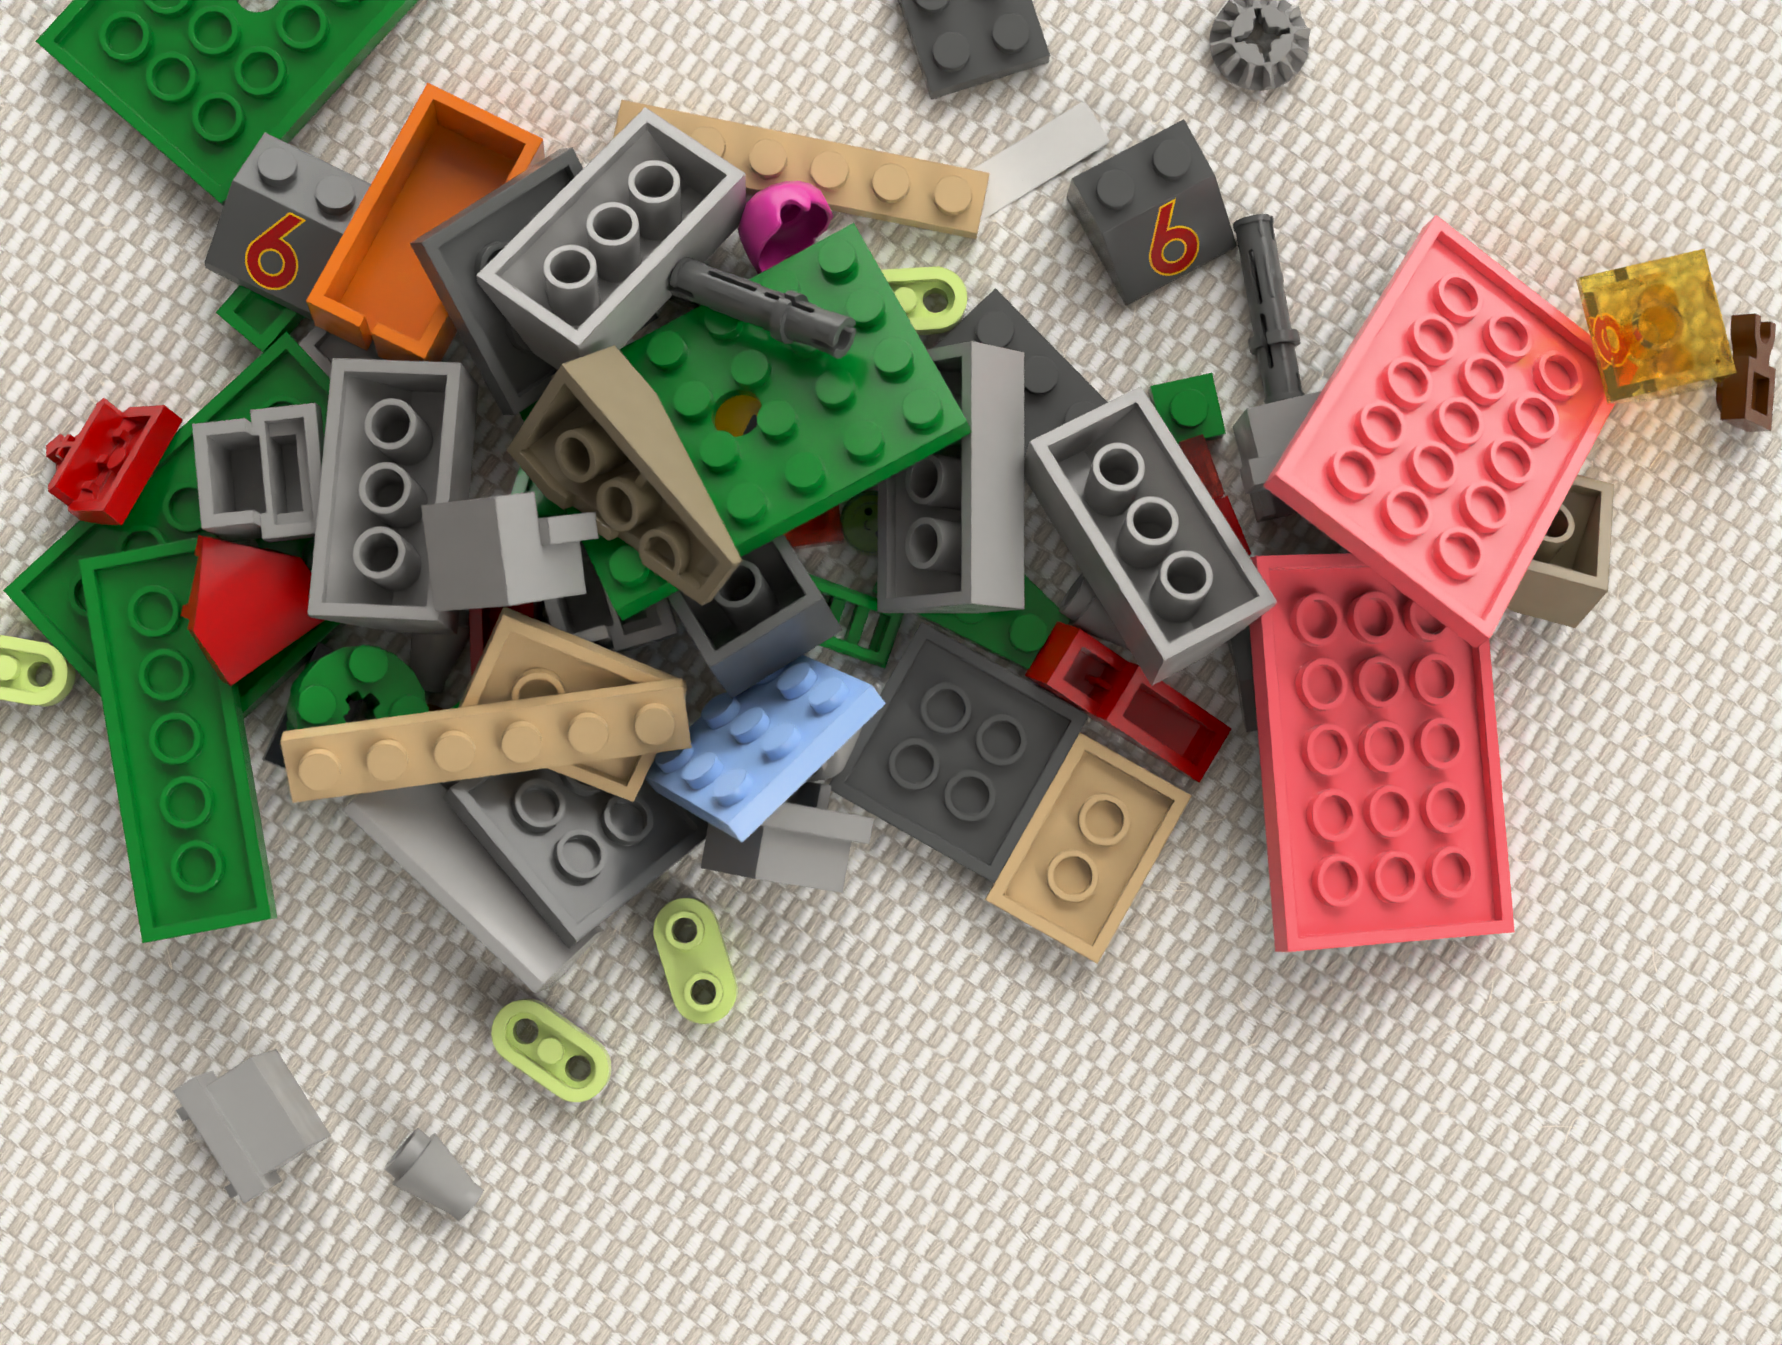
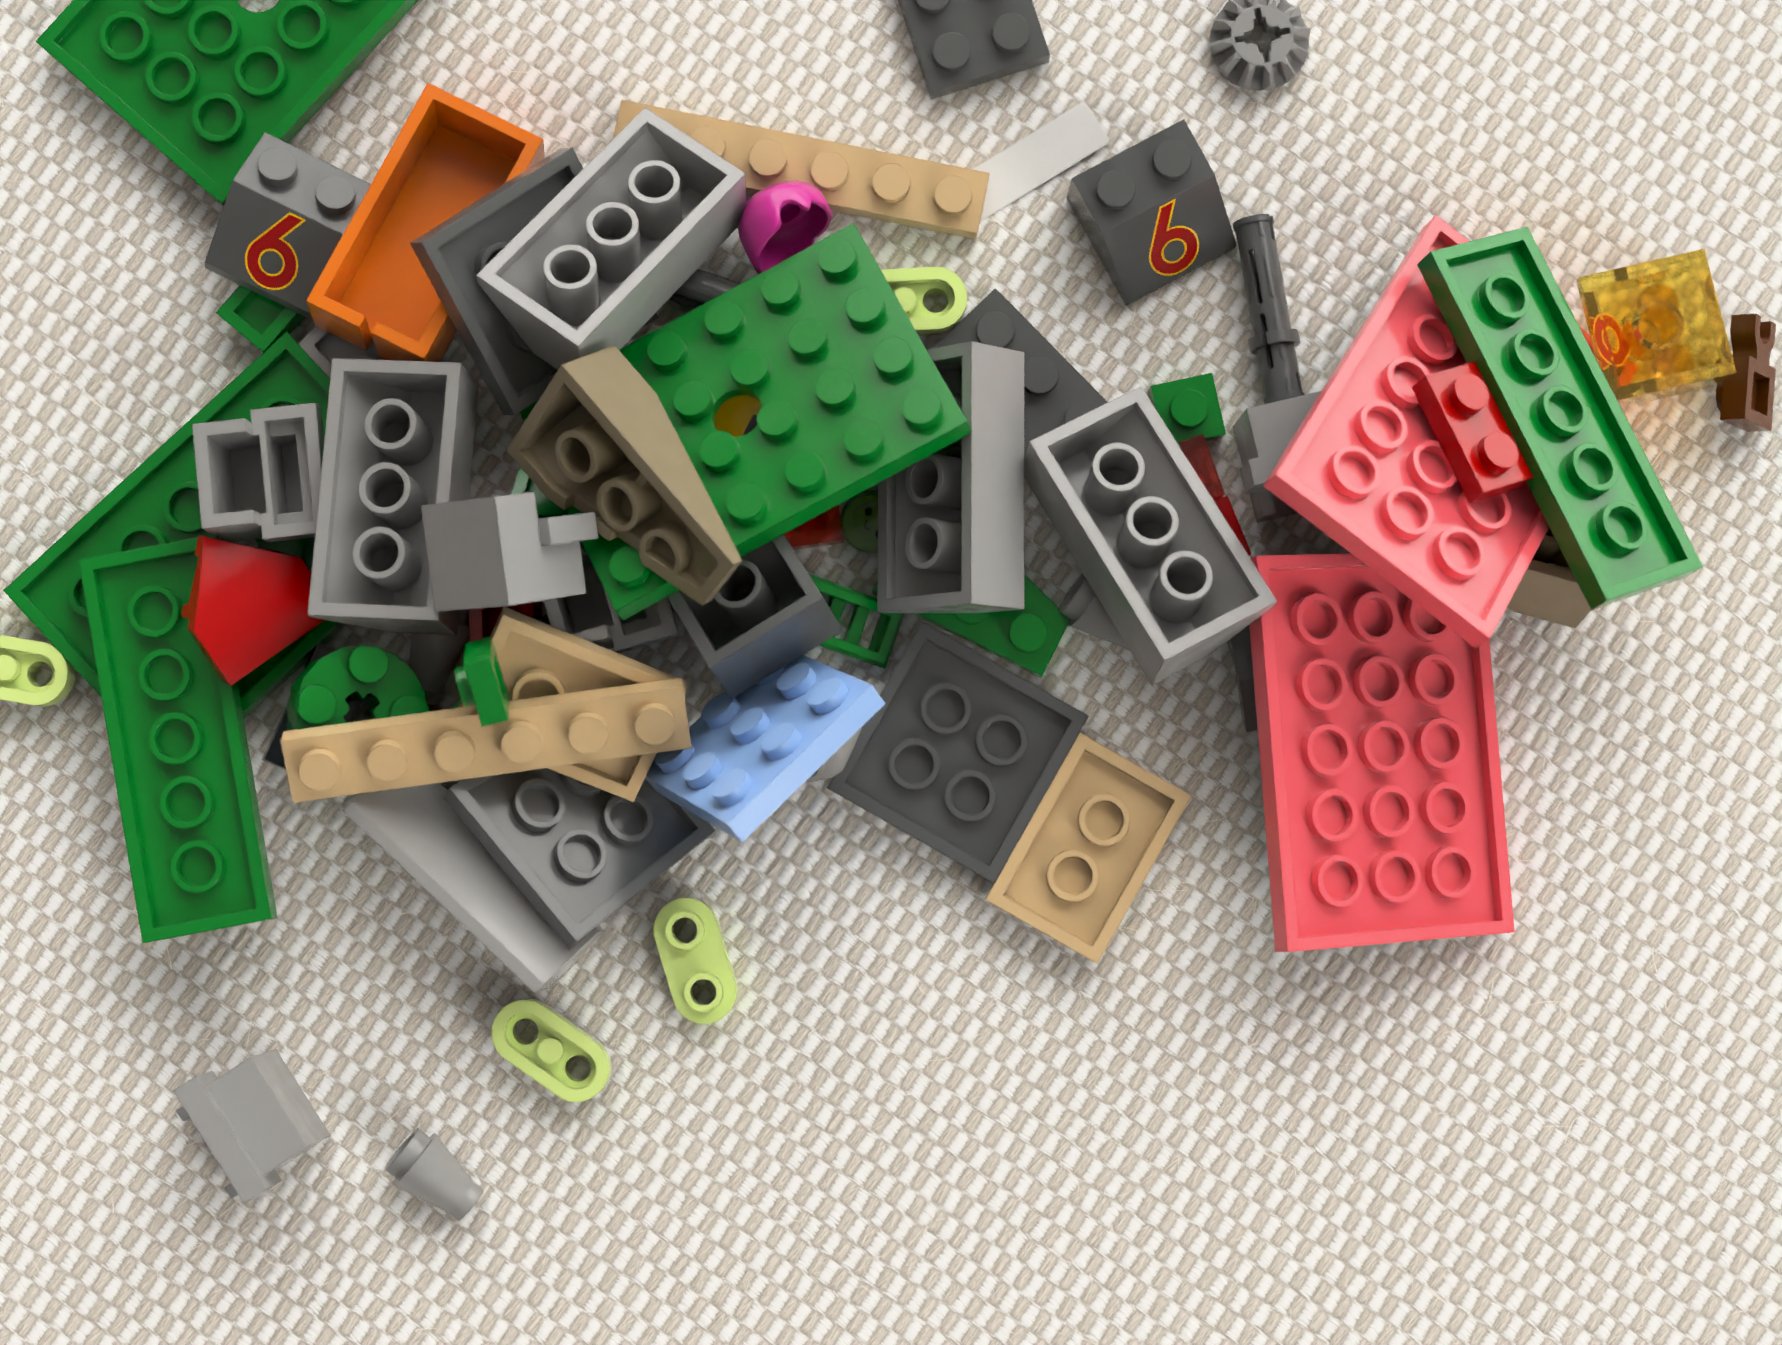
red slope [46,398,183,525] -> none
dark grey pin [670,257,856,358] -> none
light grey plate [701,782,874,893] -> none
red slope [1025,622,1232,783] -> none
none -> green plate [455,637,510,727]
none -> red plate [1411,362,1533,504]
none -> plate [1417,227,1703,611]

